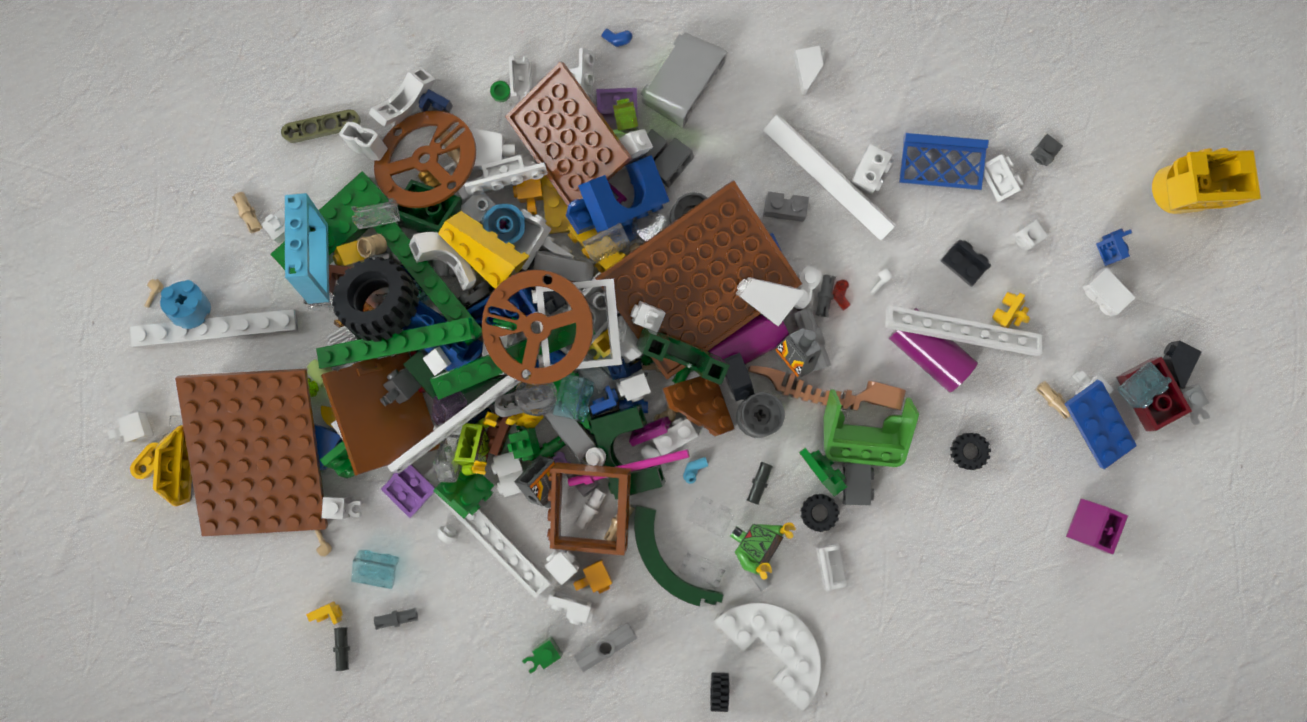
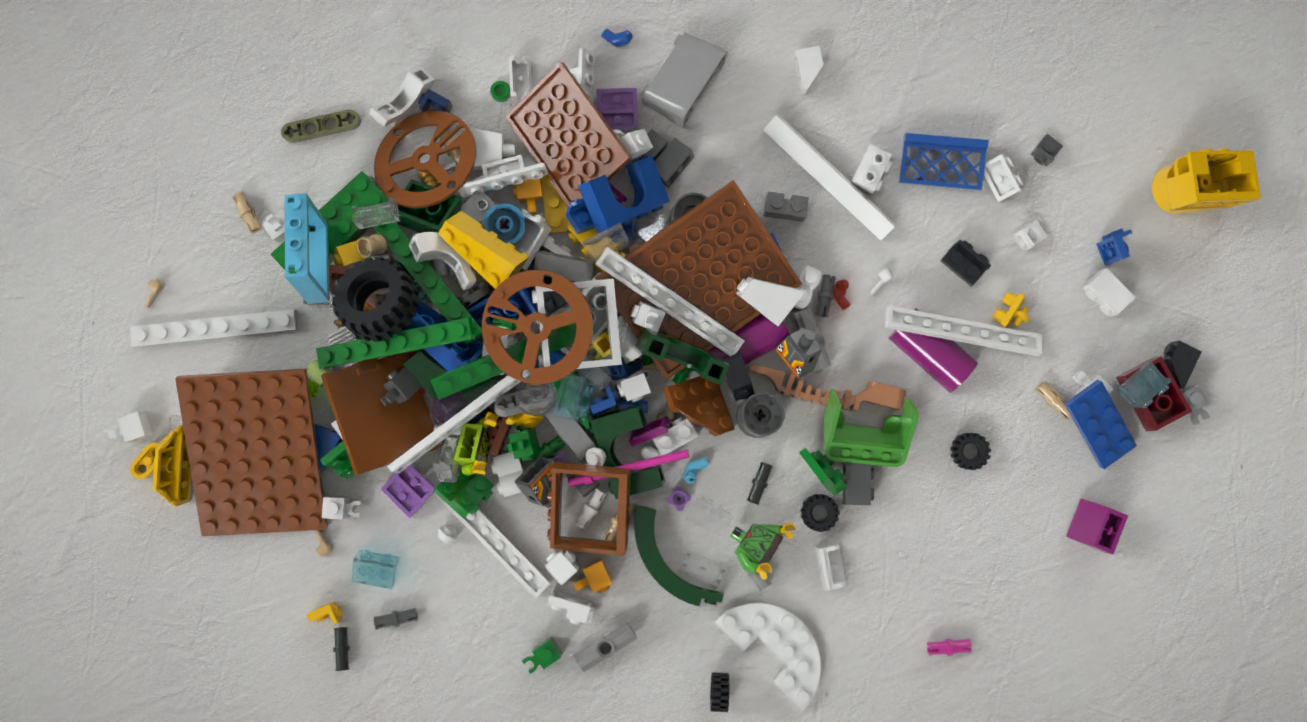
dark azure brick [160,280,211,329] -> none
yellow tile [321,405,336,428] -> none
white brick [339,122,388,160] -> none
white tile [423,346,452,376] -> none
clear neon green brick [613,98,639,131] -> none
none -> white tile [595,247,745,356]
none -> medium lavender plate [667,486,691,511]
none -> dark pink pin [927,639,972,656]

